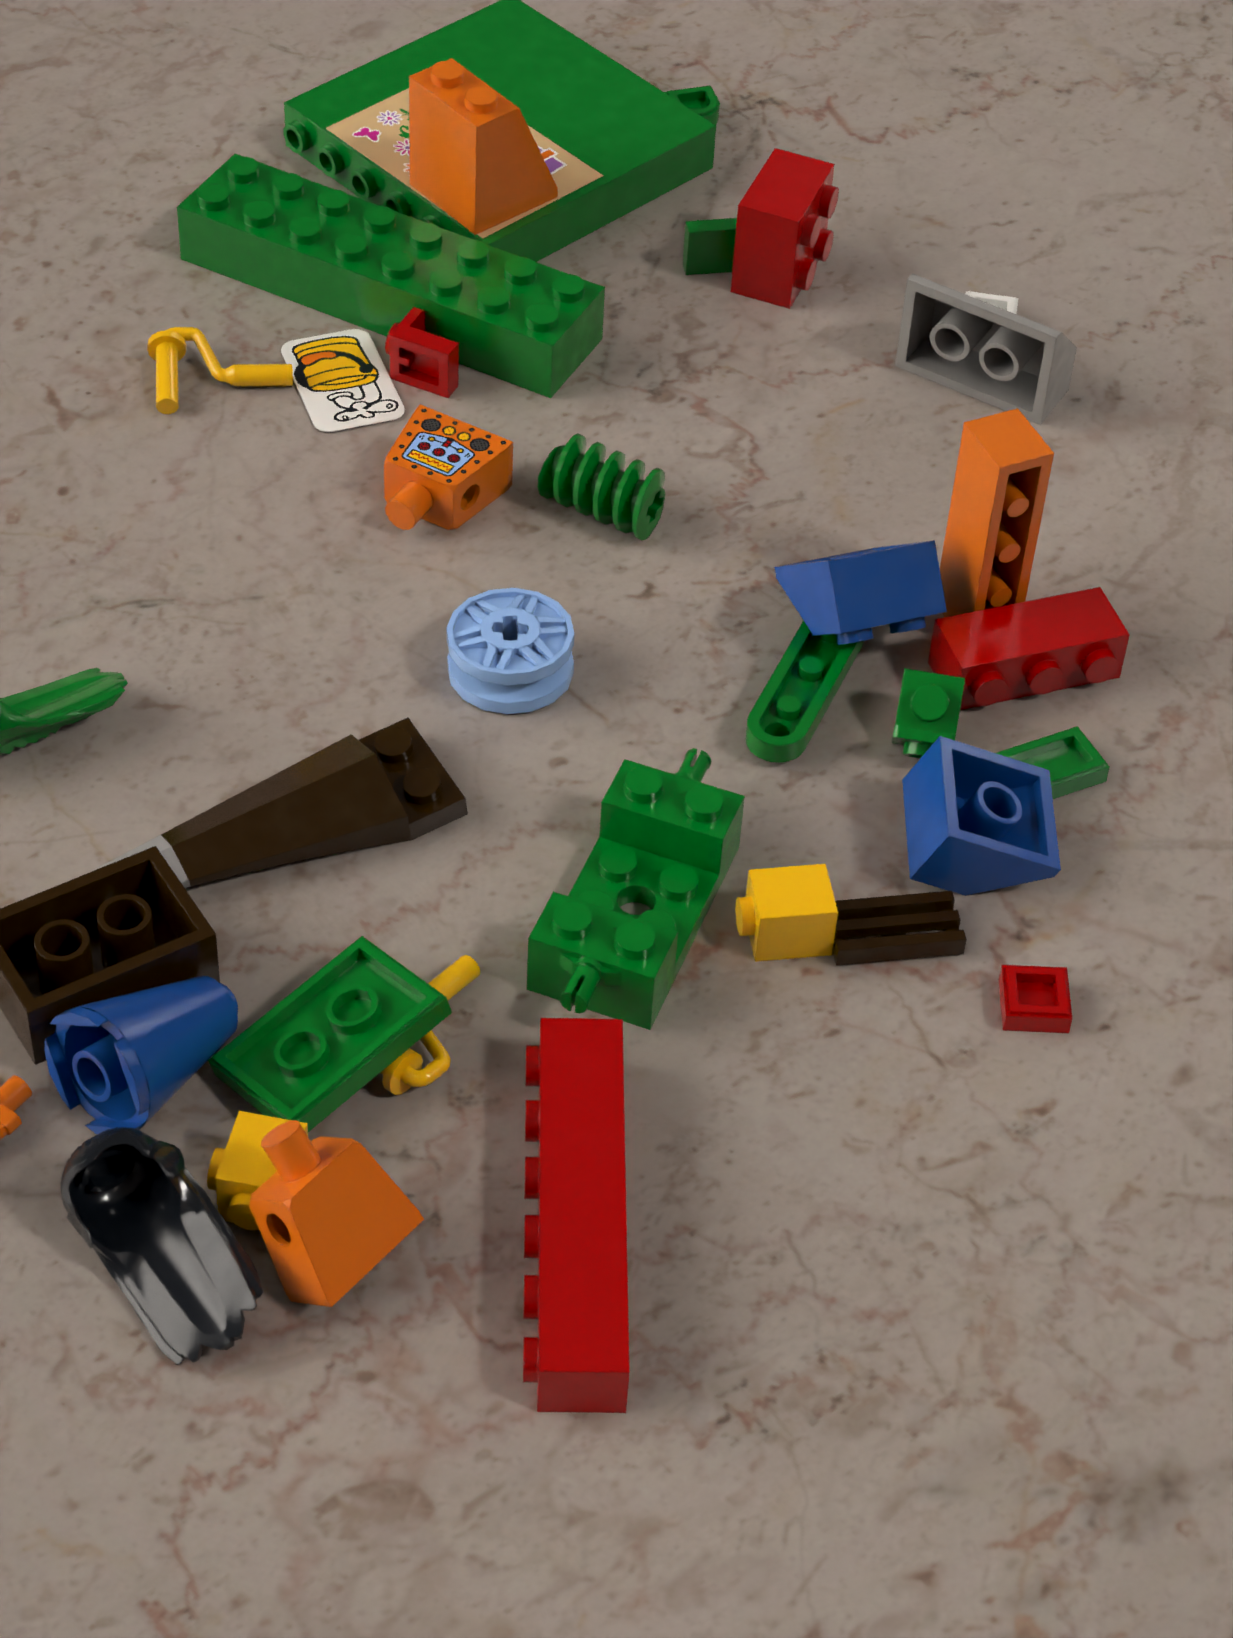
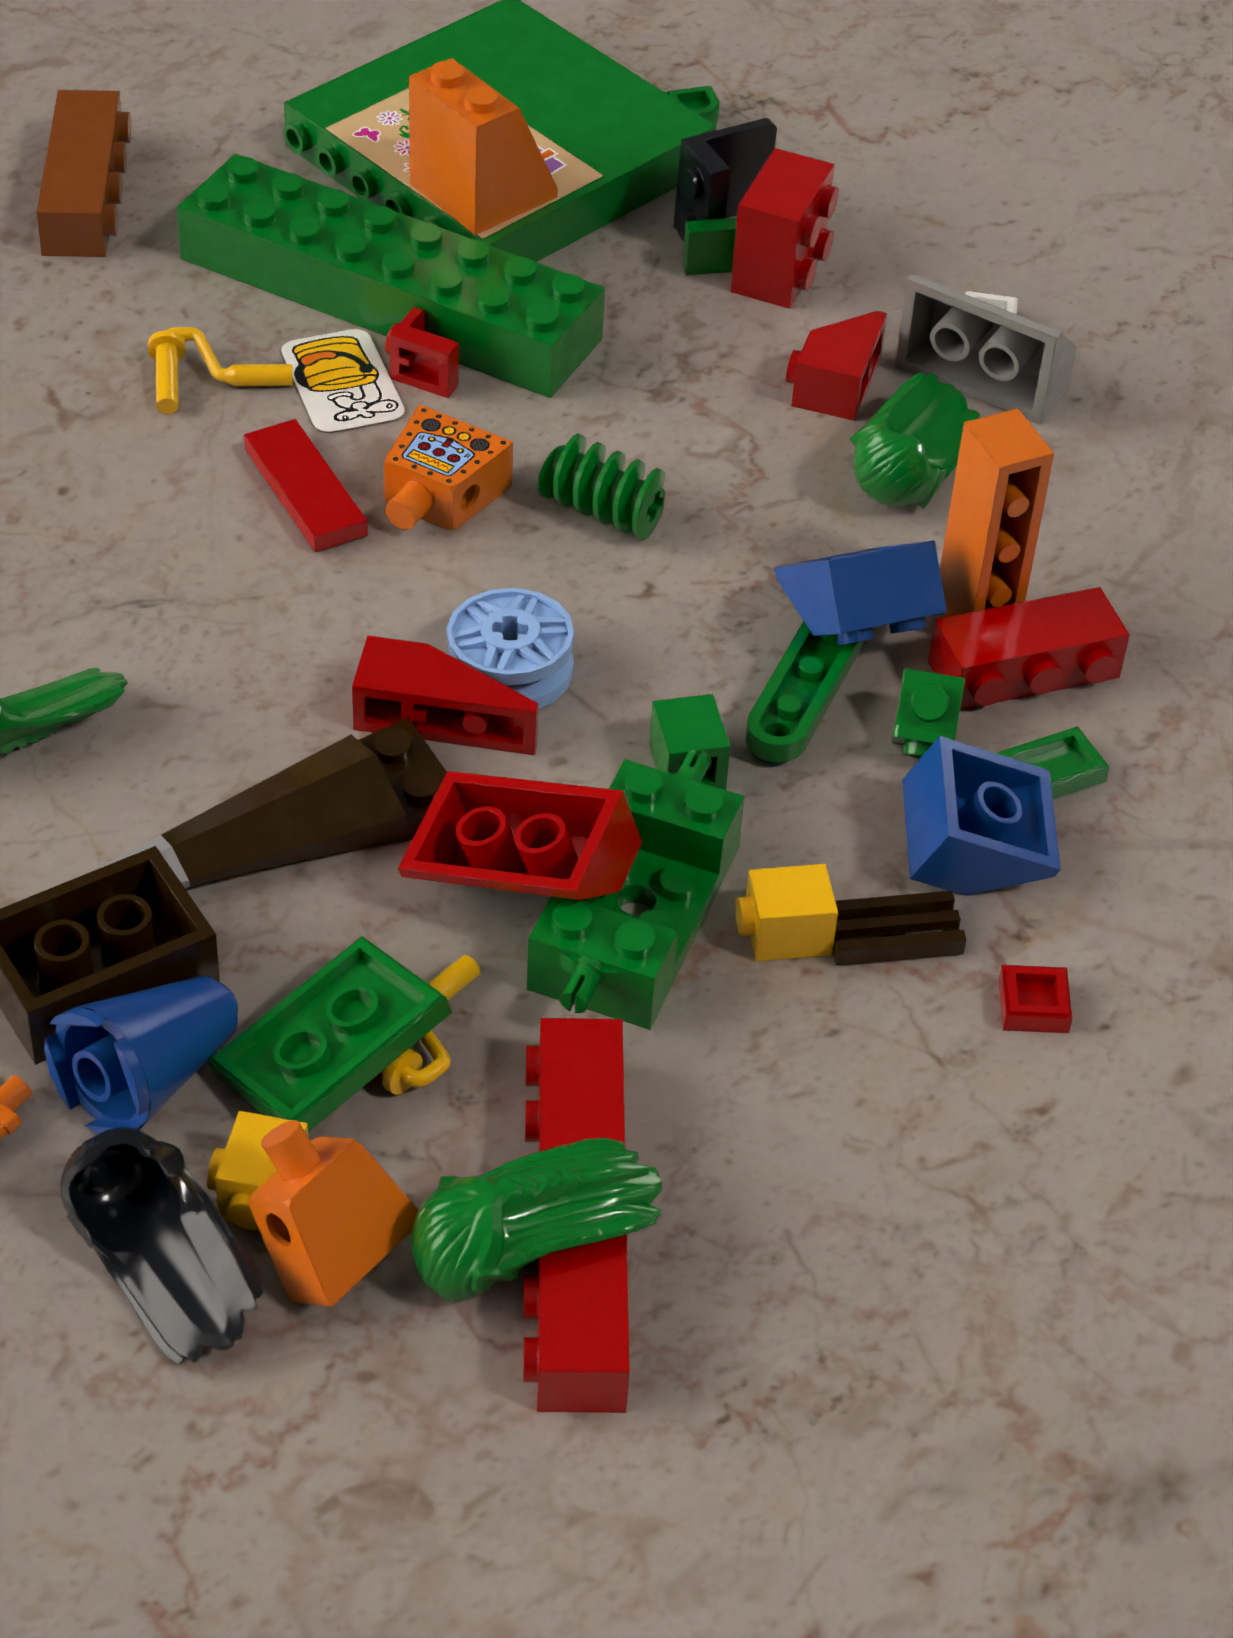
none -> dark orange brick [37,89,131,257]
none -> red tile [244,419,368,552]
none -> red slope [352,635,539,756]
none -> red slope [398,771,642,900]
none -> green hair [411,1138,662,1303]
none -> green brick [649,694,731,790]
none -> black bracket [673,118,777,241]
none -> red slope [786,311,887,421]
none -> green hair [849,372,980,509]

